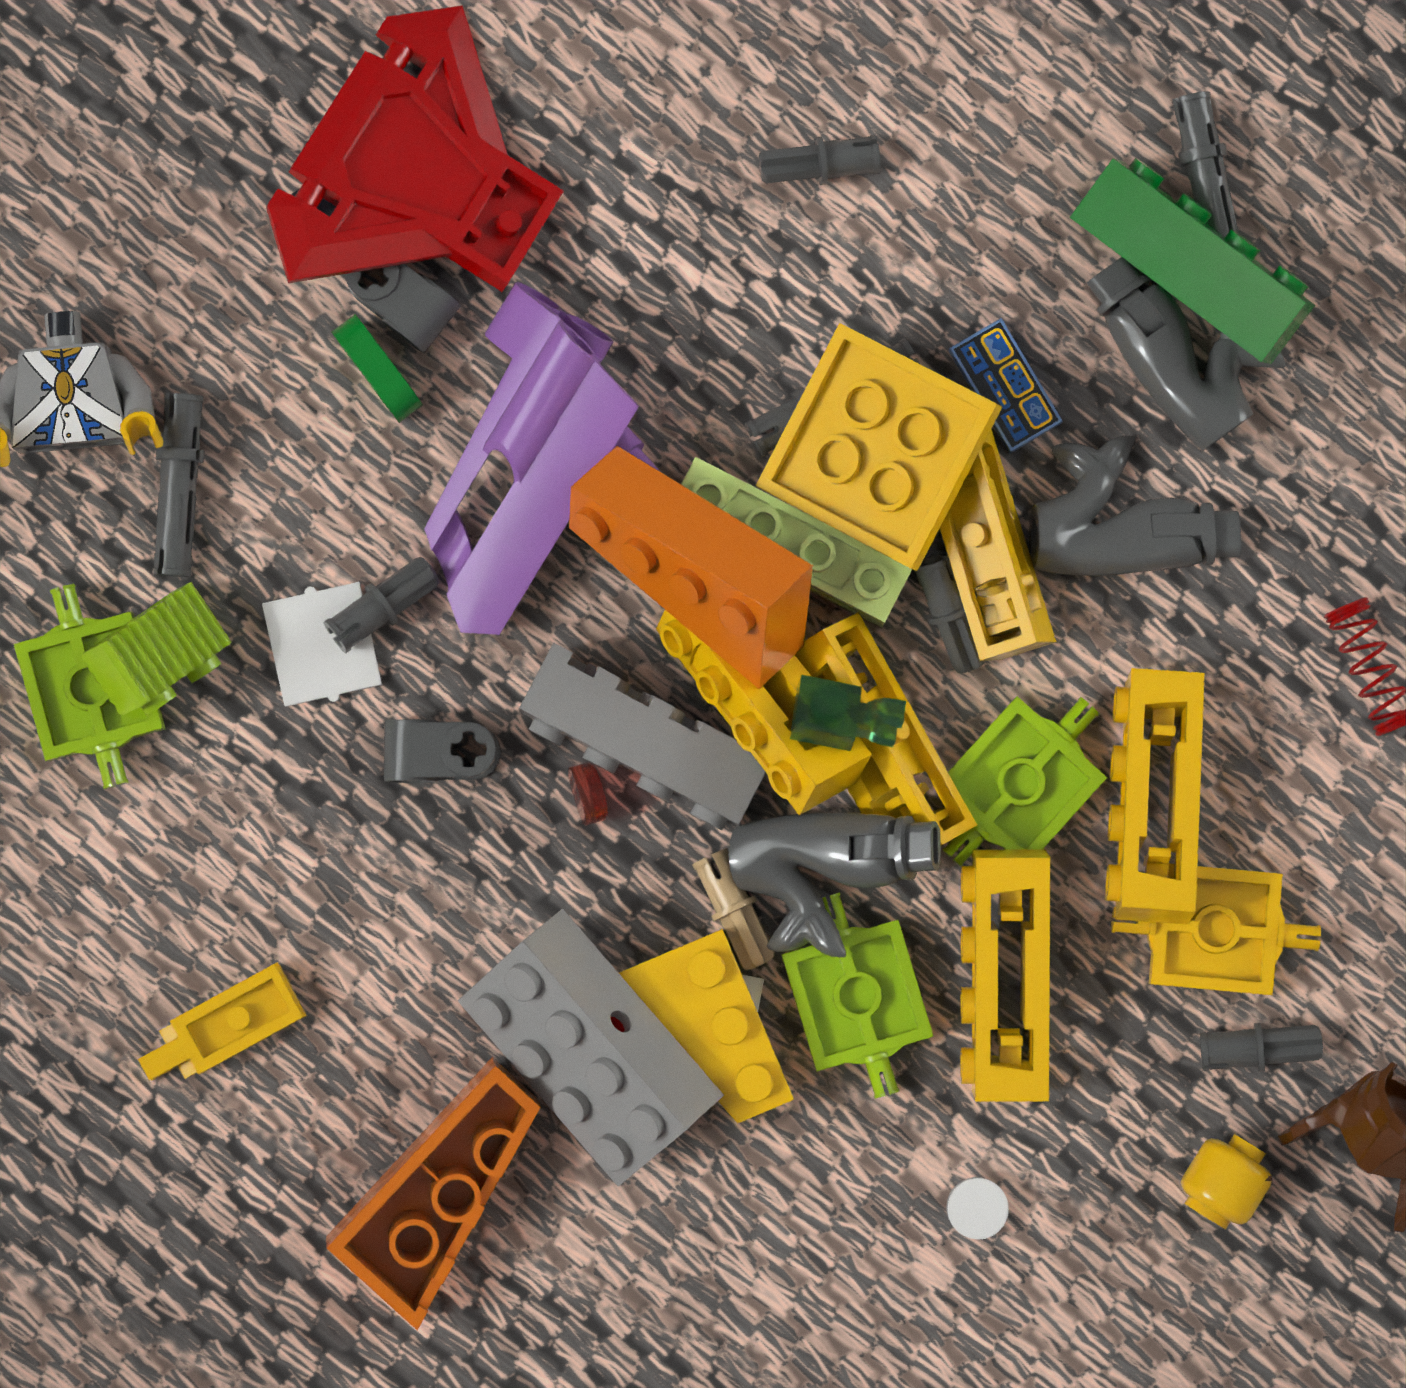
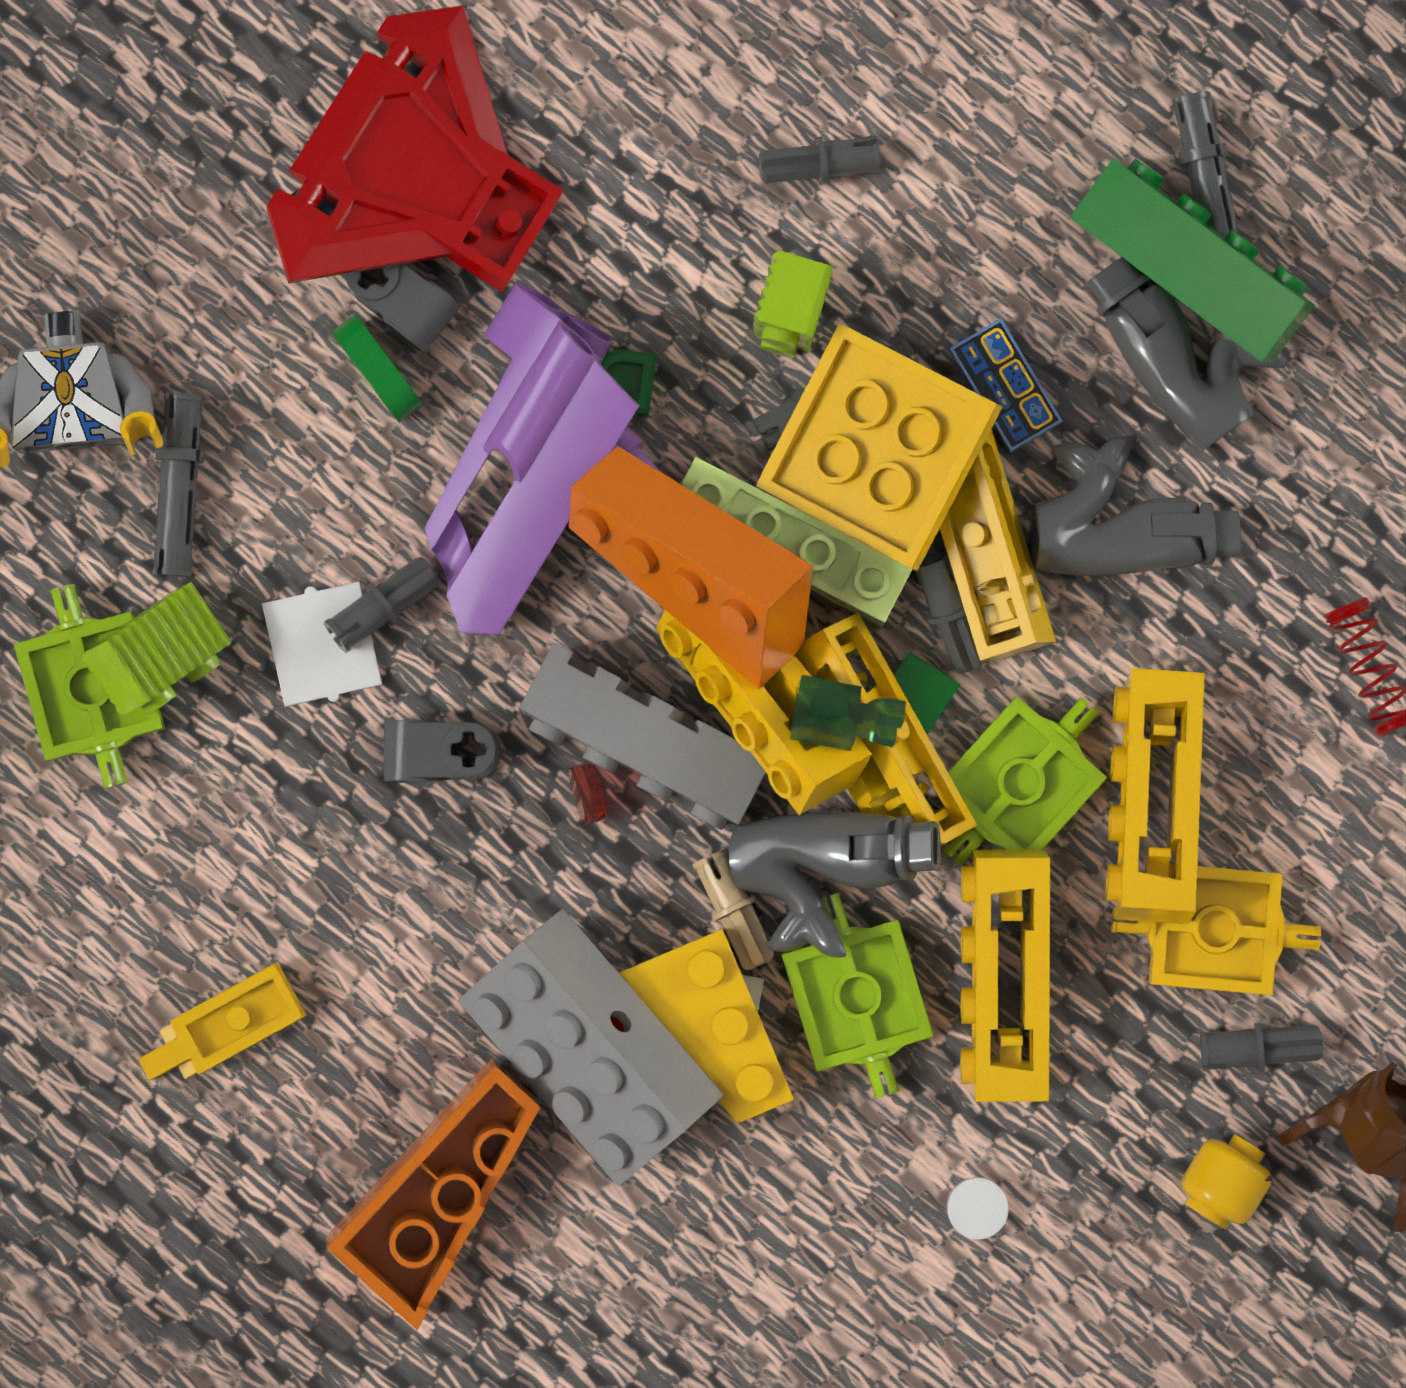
none -> green tile [601,350,657,416]
none -> lime brick [753,250,833,358]
none -> green tile [894,651,960,735]

